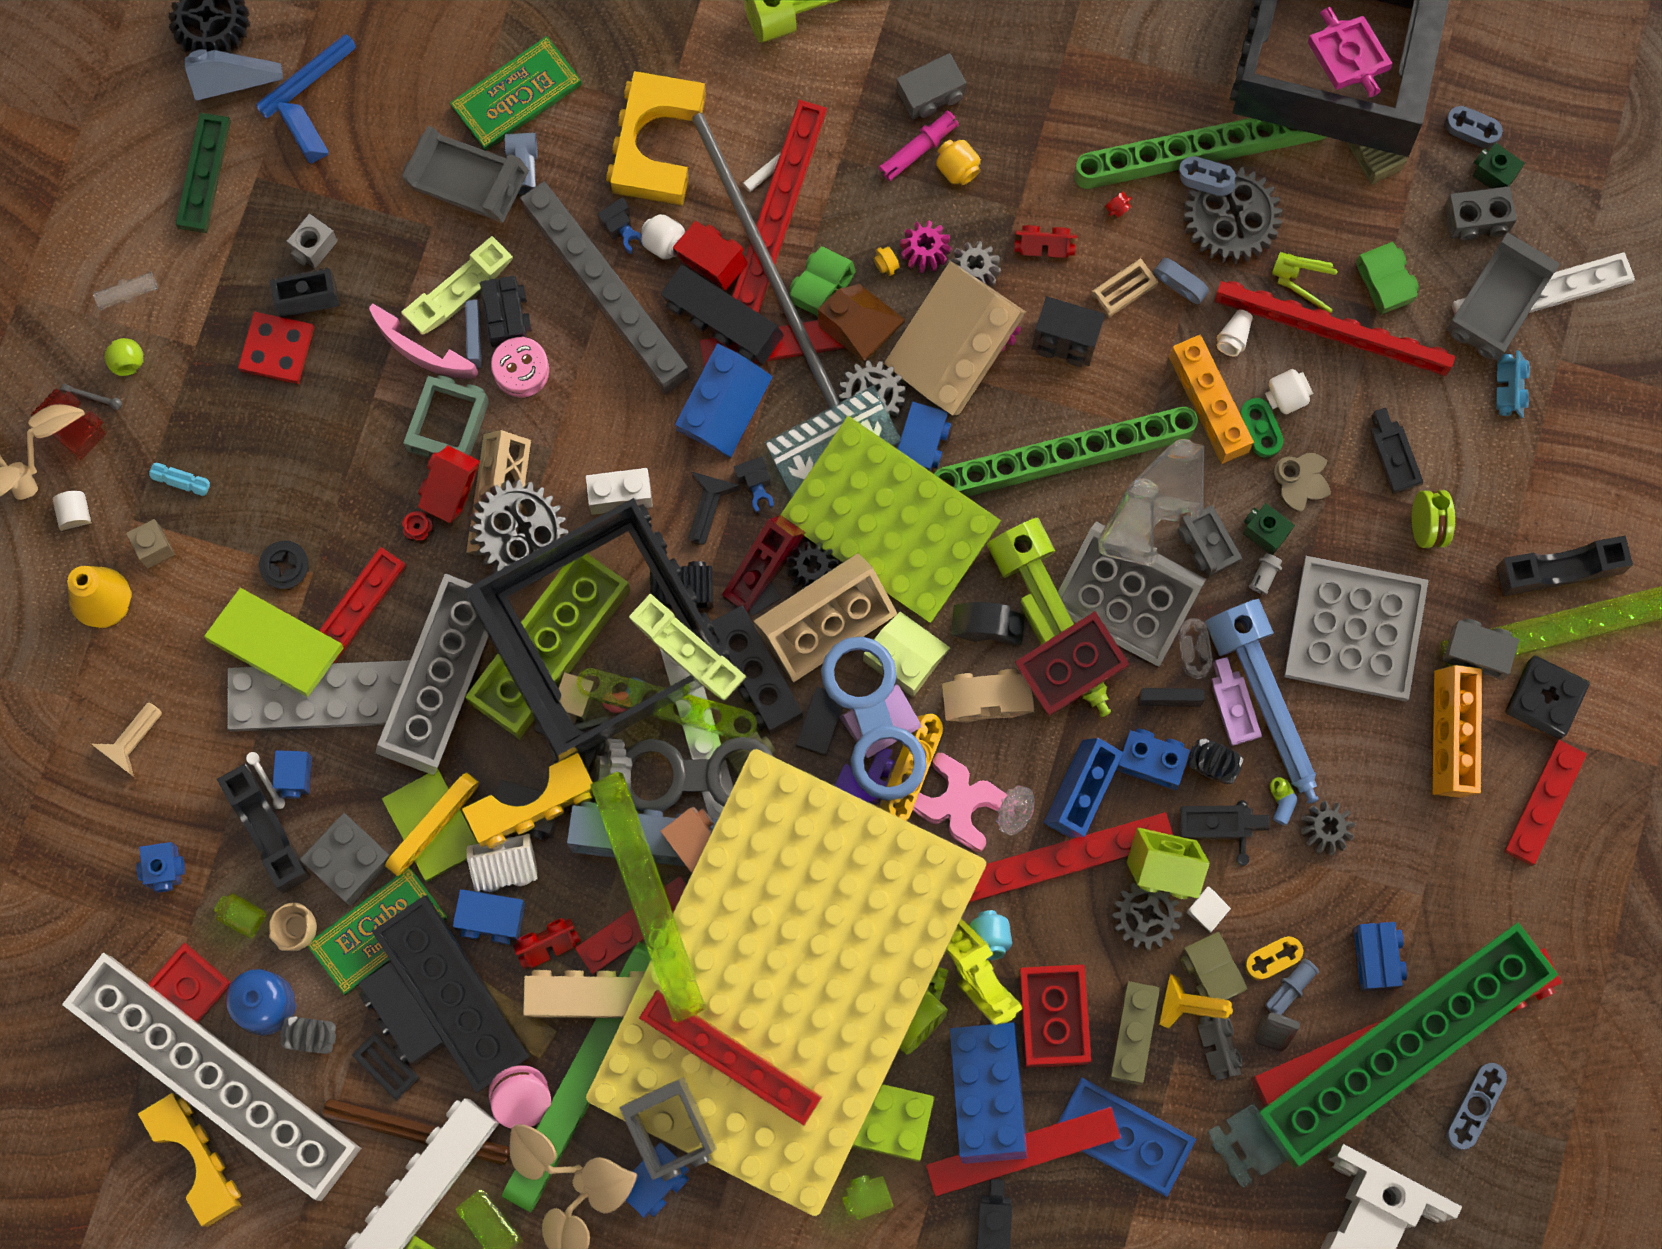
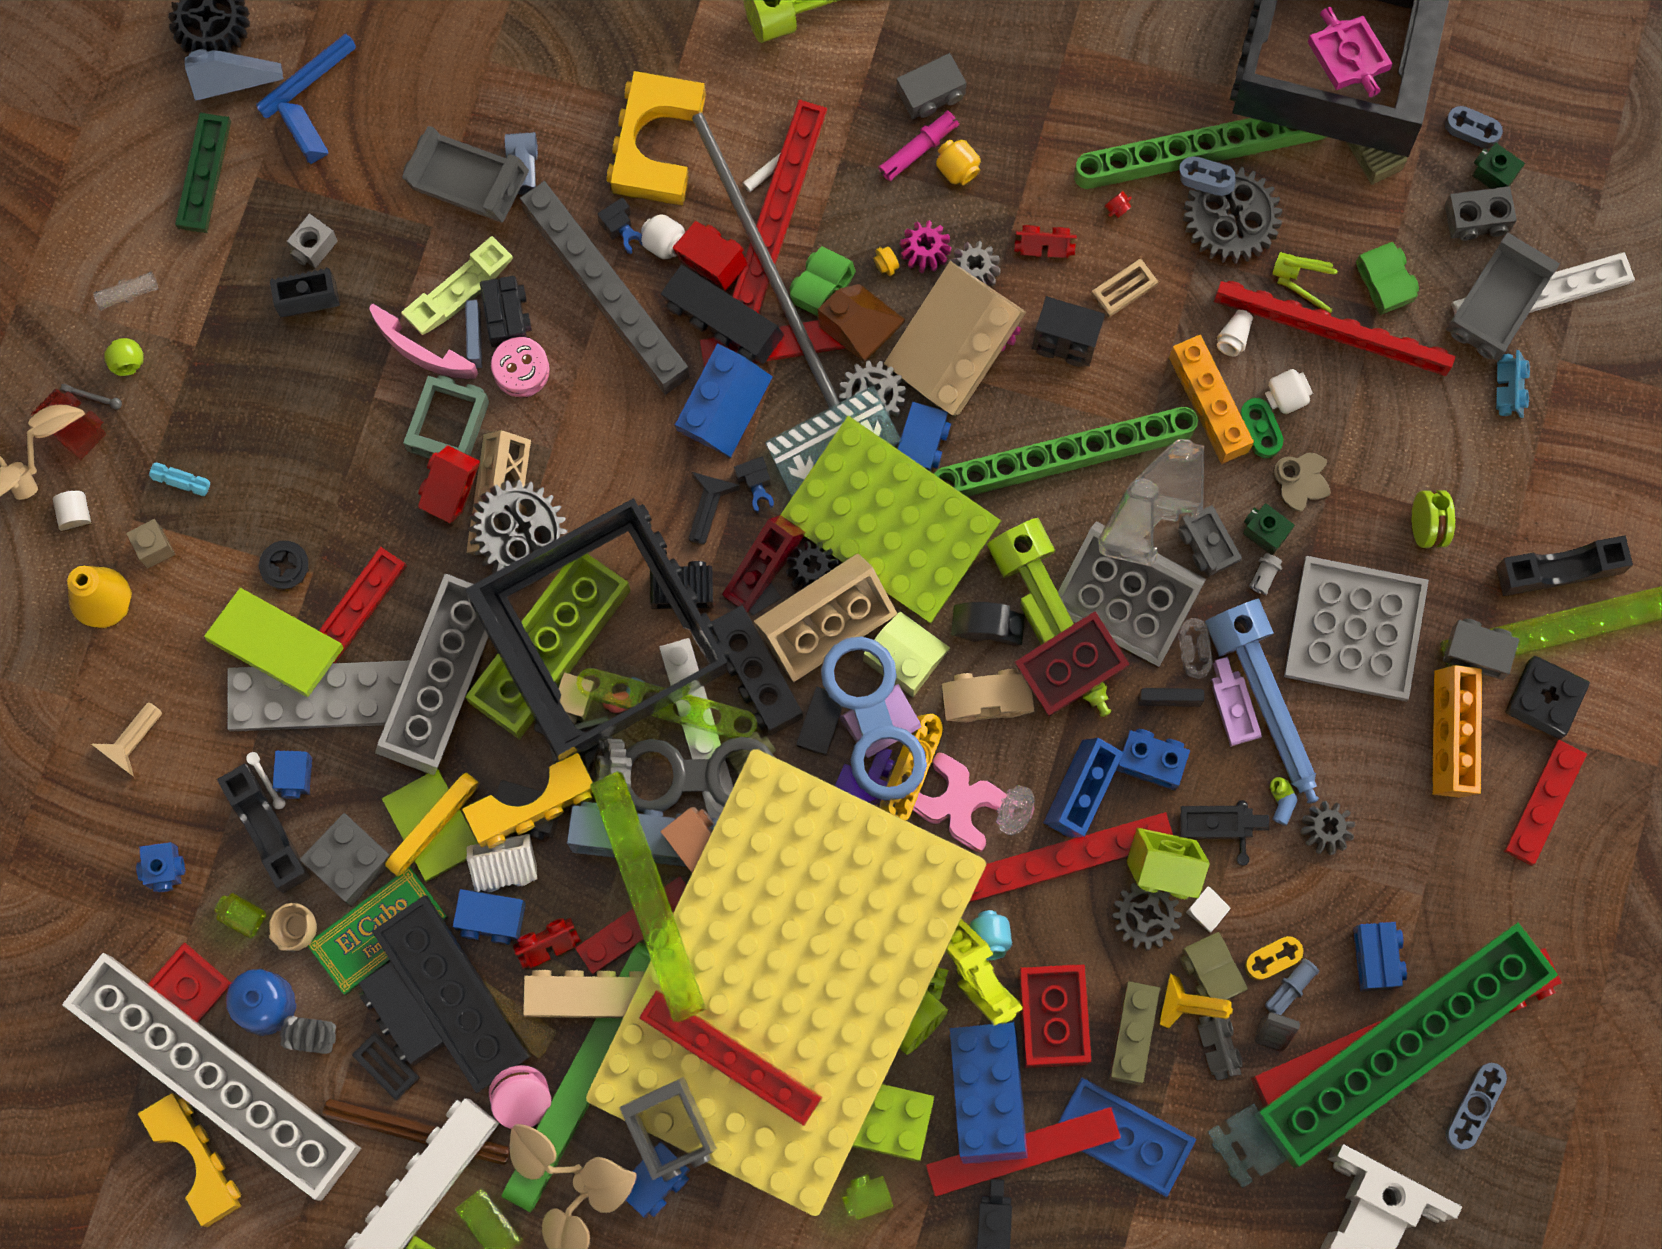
red tile [238,312,315,384] -> none
red plate [402,511,432,541] -> none
green tile [450,36,582,151] -> none
white brick [586,468,653,515] -> none
yellowish green slope [629,594,746,701] -> none
sand blue beam [1154,258,1209,304] -> none
black gear [1187,739,1244,784] -> none
black hinge [1370,407,1423,494] -> none

